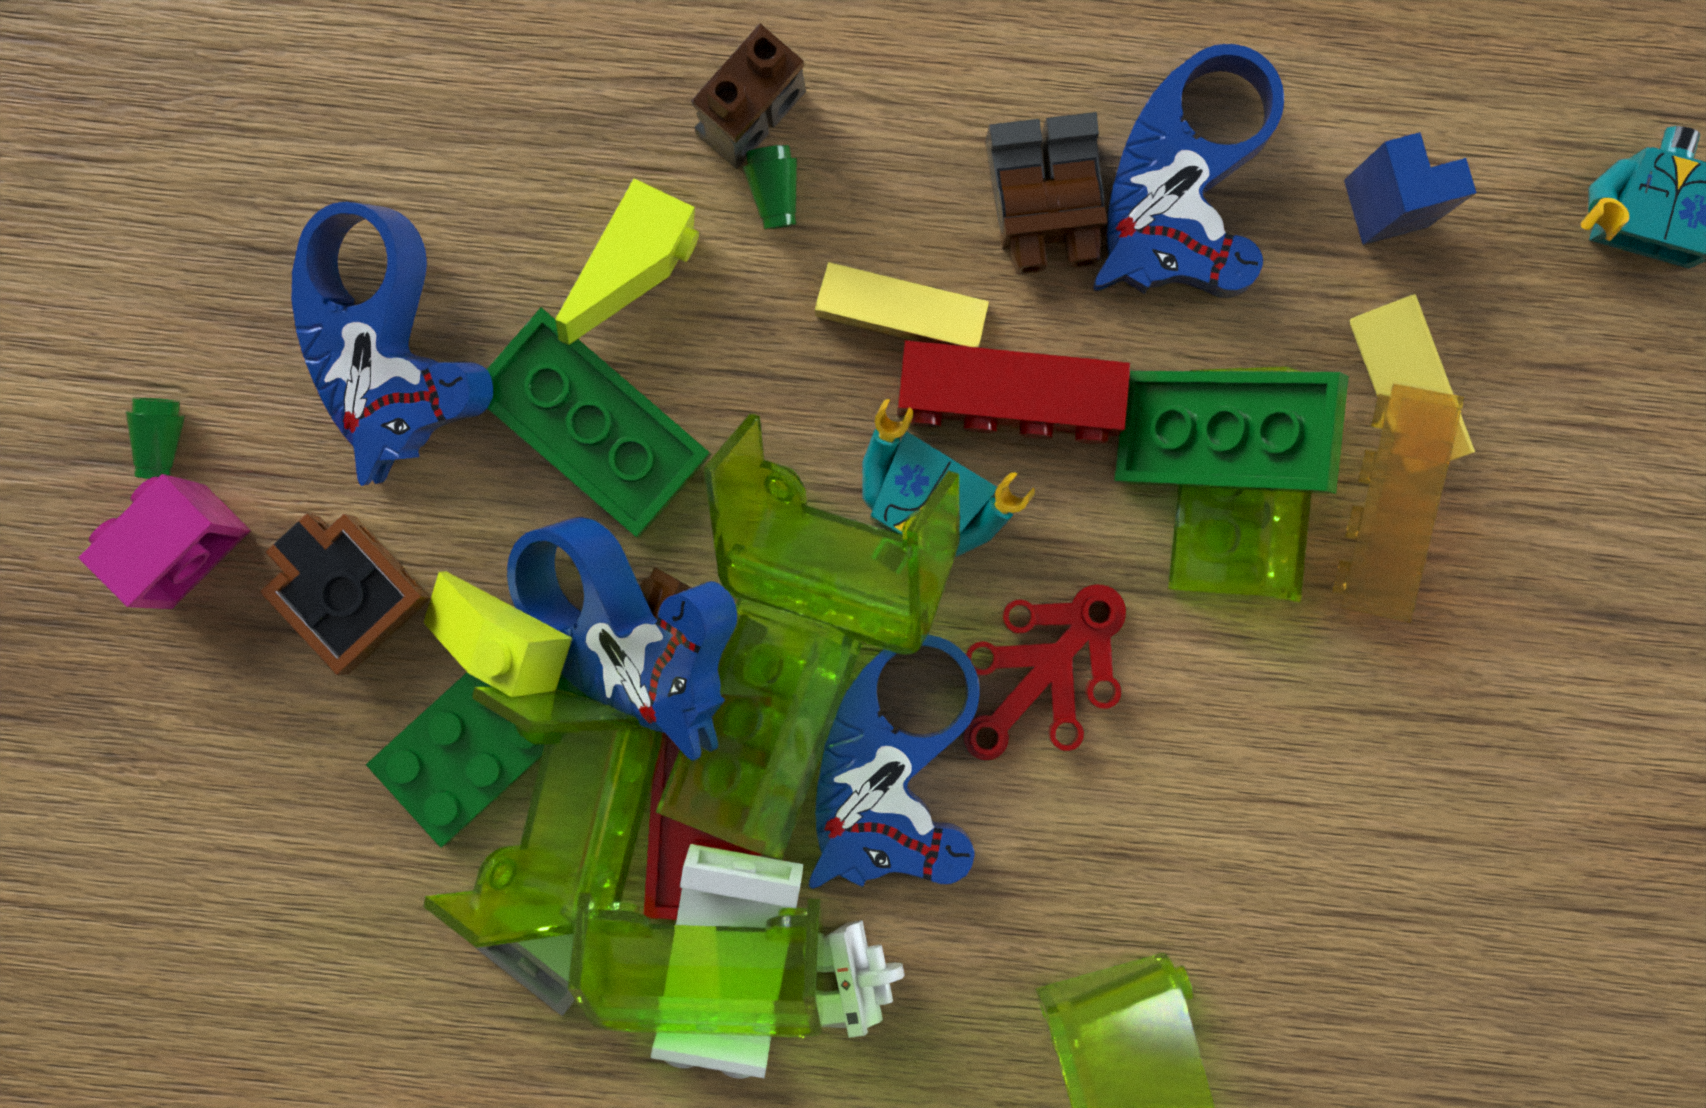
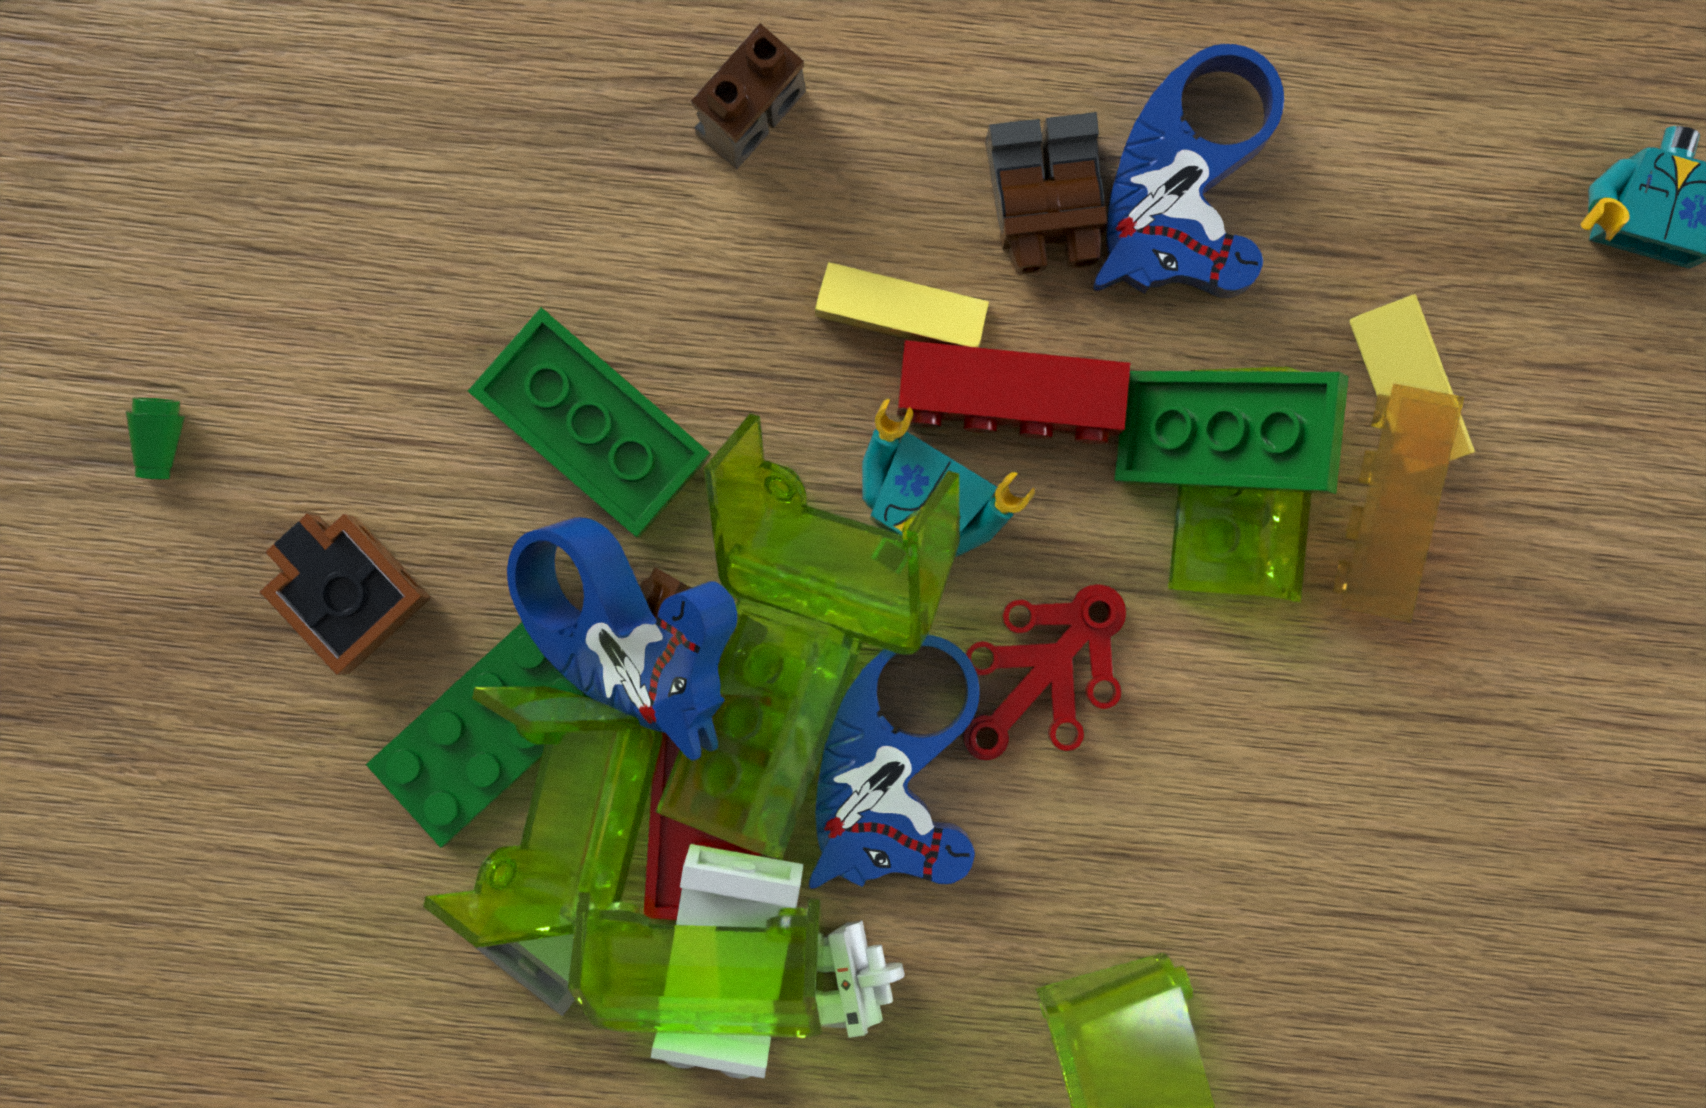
dark pink brick [78,474,251,609] -> none
blue animal [291,202,493,486] -> none
neon yellow slope [423,571,572,697] -> none
neon yellow slope [555,179,699,345] -> none
green cone [742,145,797,230] -> none
blue piece [1344,132,1477,245] -> none

